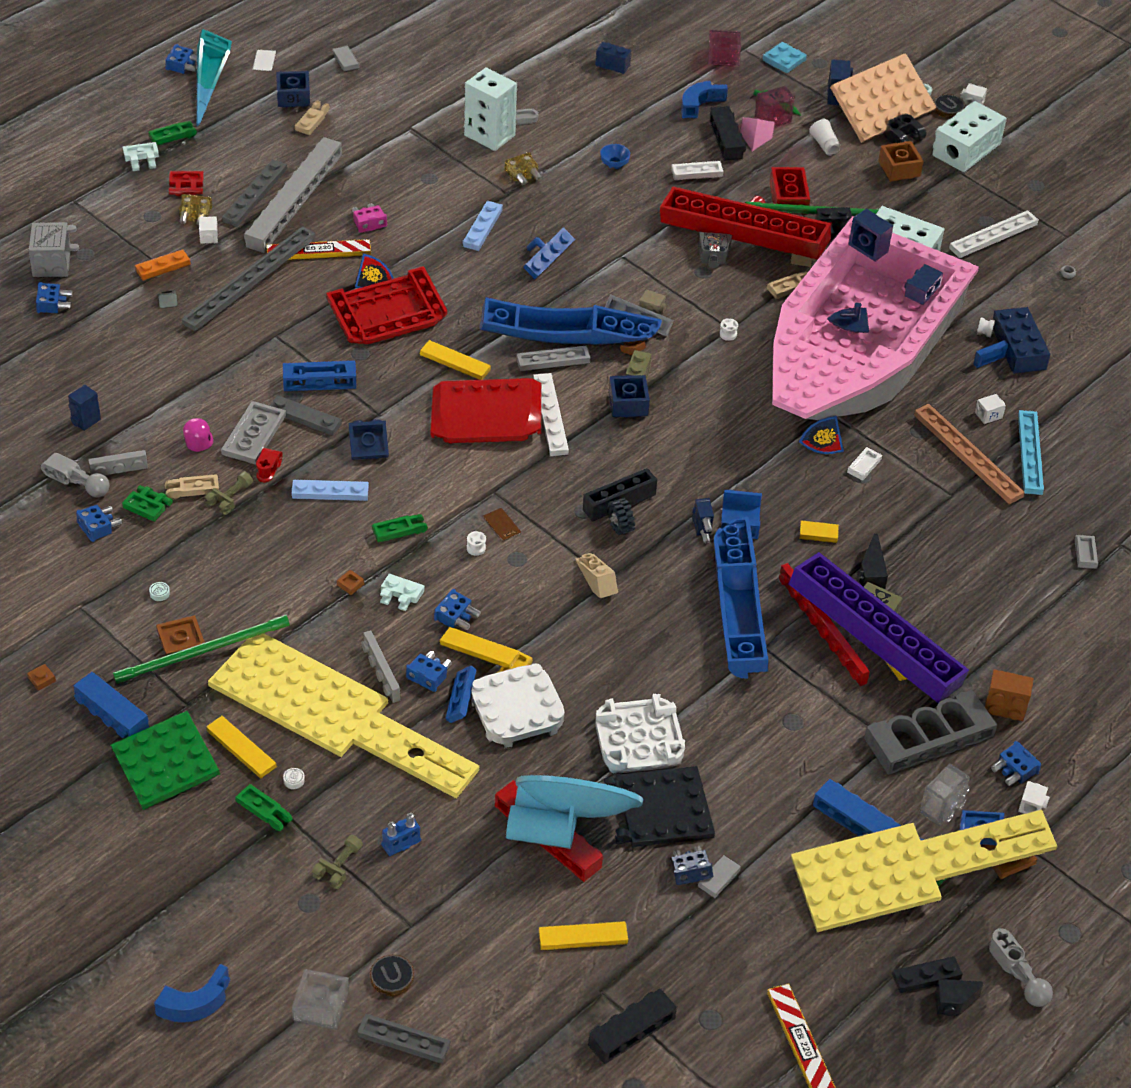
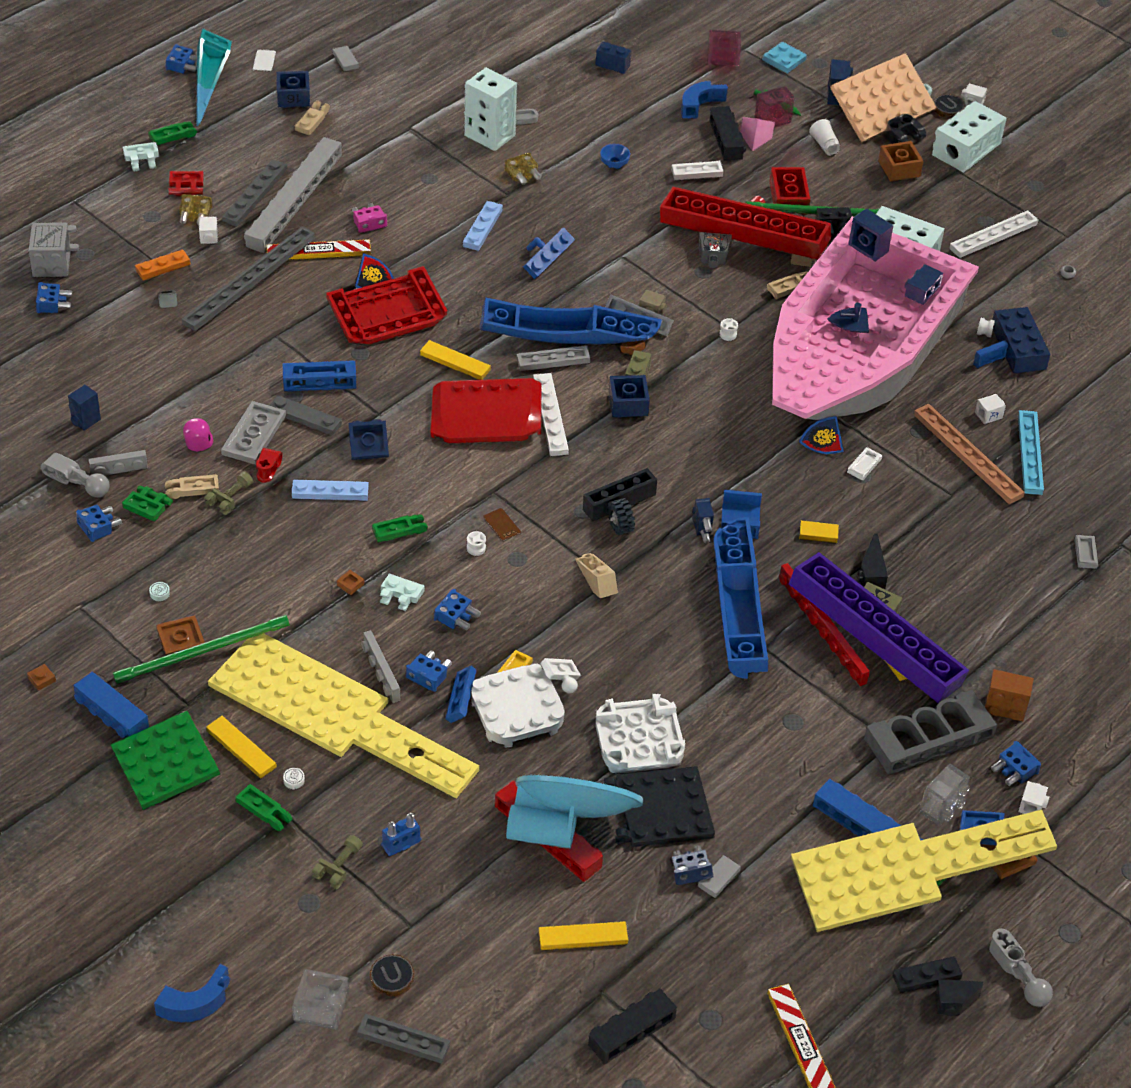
yellow tile [440,627,520,669] -> none
none -> white plate [540,658,581,693]

